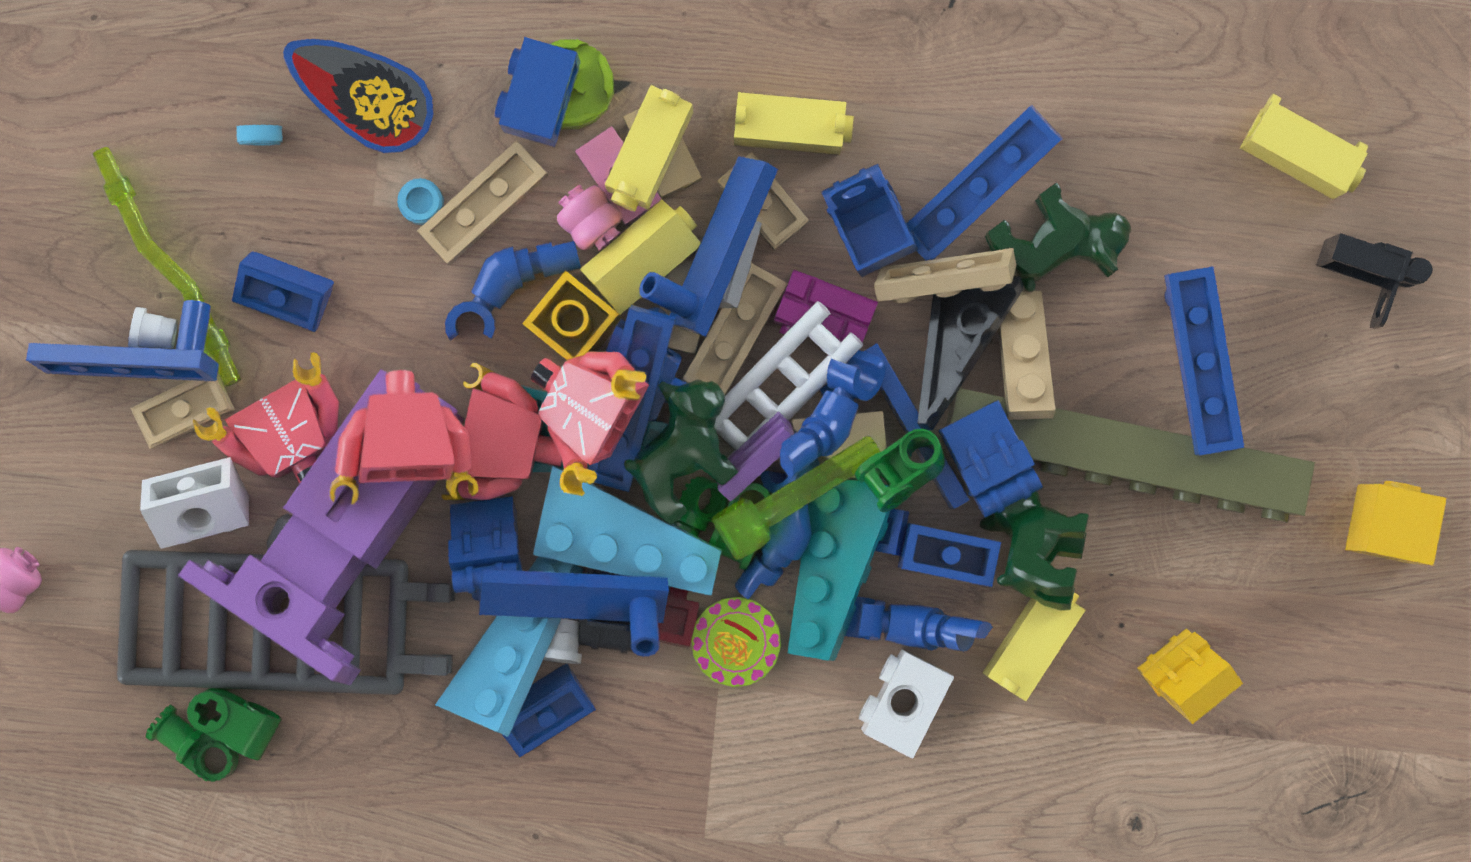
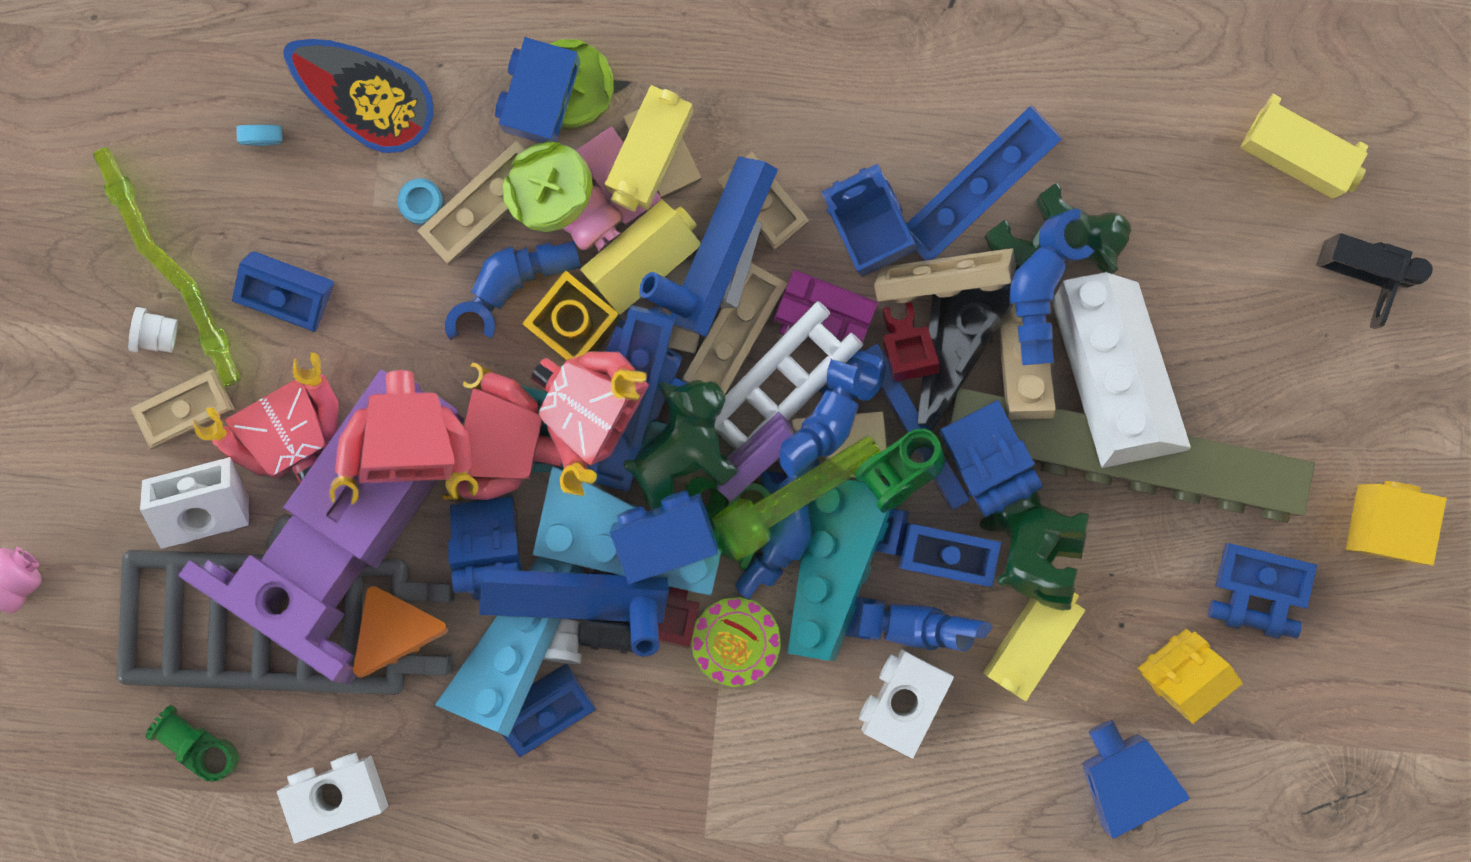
piece [26,300,219,381] -> none
green piece [187,688,282,760] -> none
light yellow brick [734,92,853,155] -> none
blue piece [1164,266,1245,456] -> none
none -> white brick [277,752,389,844]
none -> orange piece [353,586,448,678]
none -> lime tile [503,141,593,232]
none -> blue brick [610,491,718,584]
none -> dark red plate [883,302,939,383]
none -> blue piece [1010,209,1094,365]
none -> white slope [1052,272,1191,468]
none -> blue torso [1082,720,1190,839]
none -> blue plate [1208,543,1317,639]

